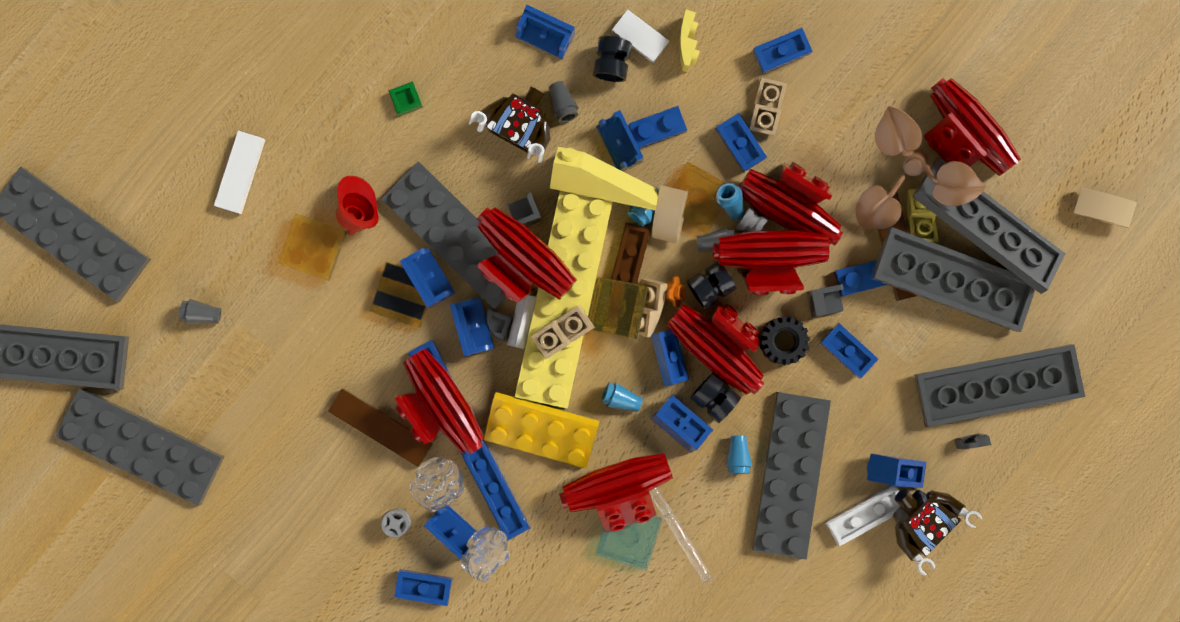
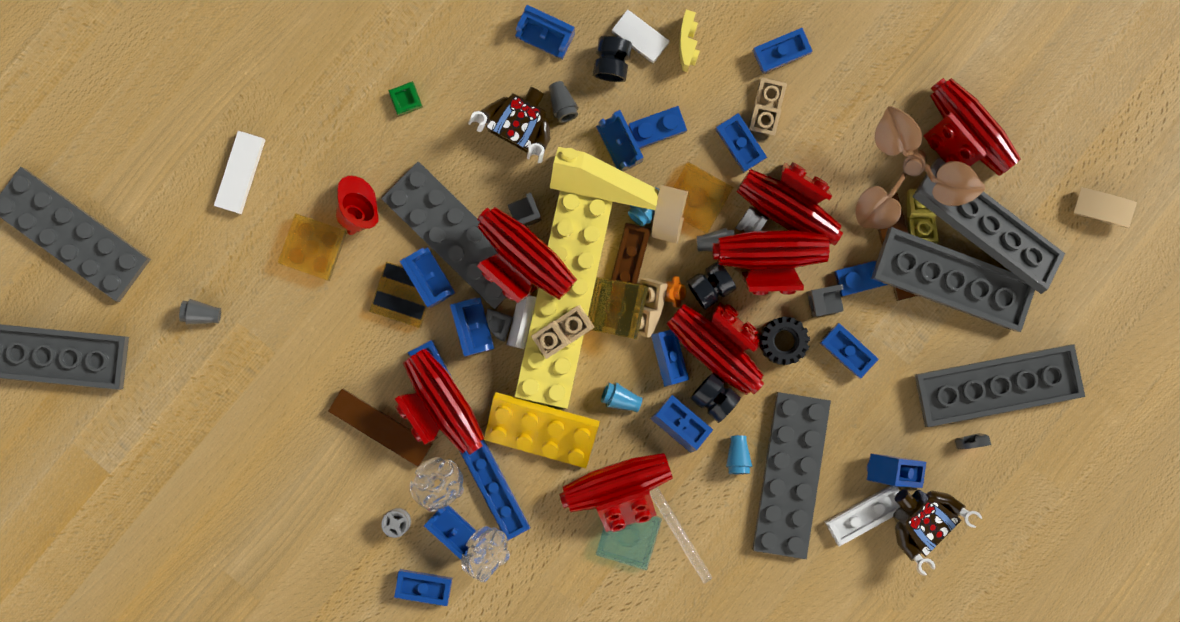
dark grey plate [55,388,224,506] -> none
dark azure cone [716,183,745,220] -> none

